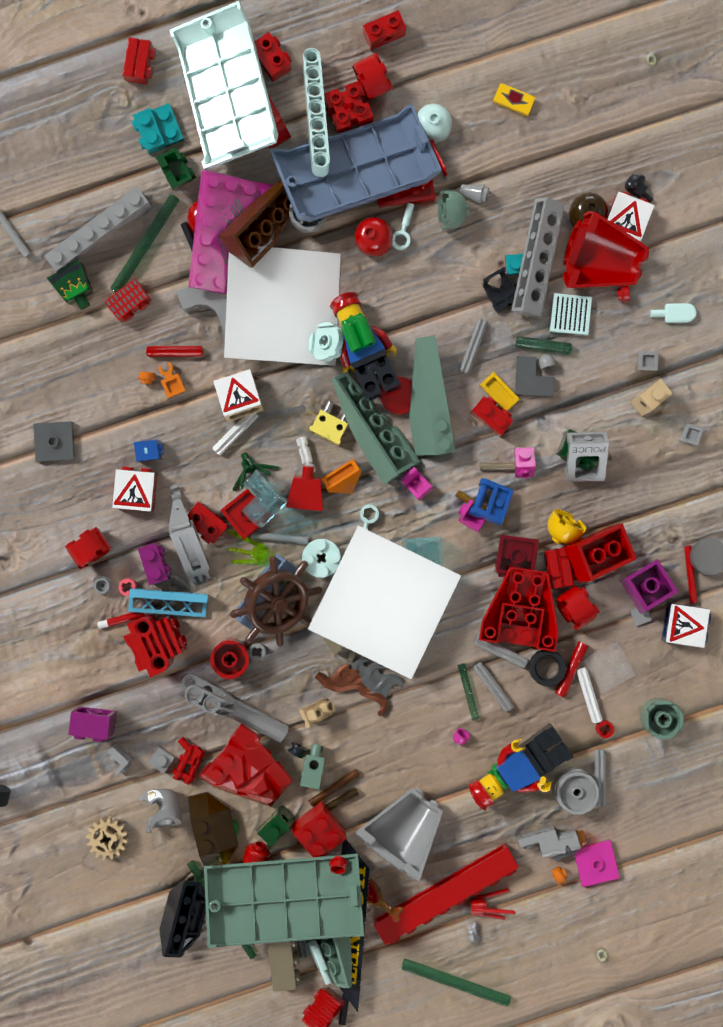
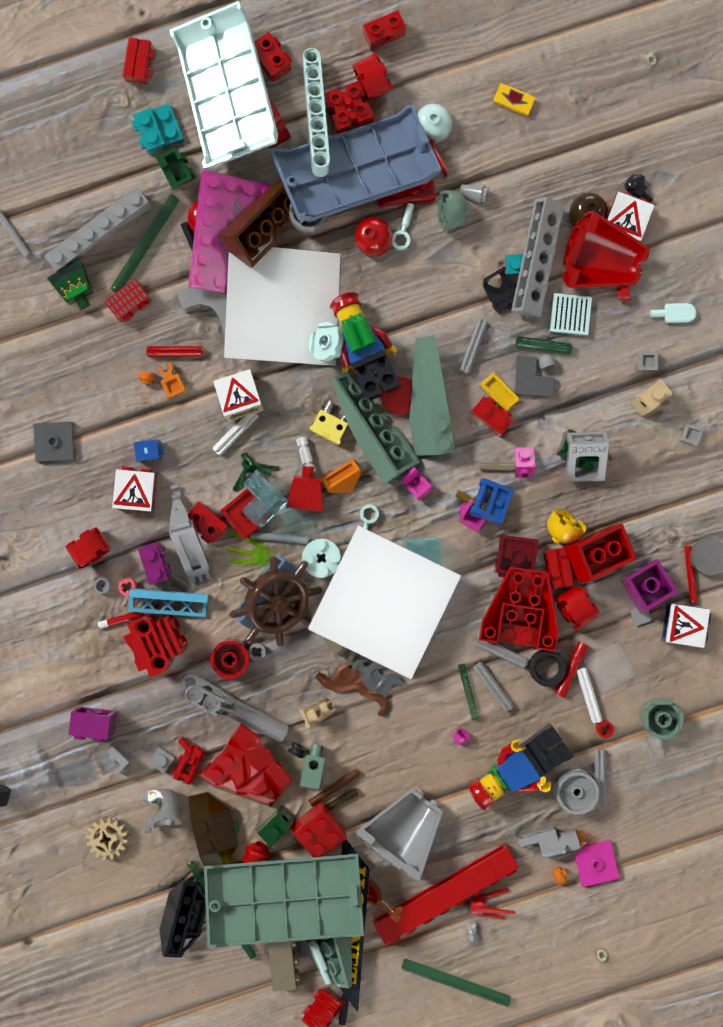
red plate [329,856,348,874] -> none

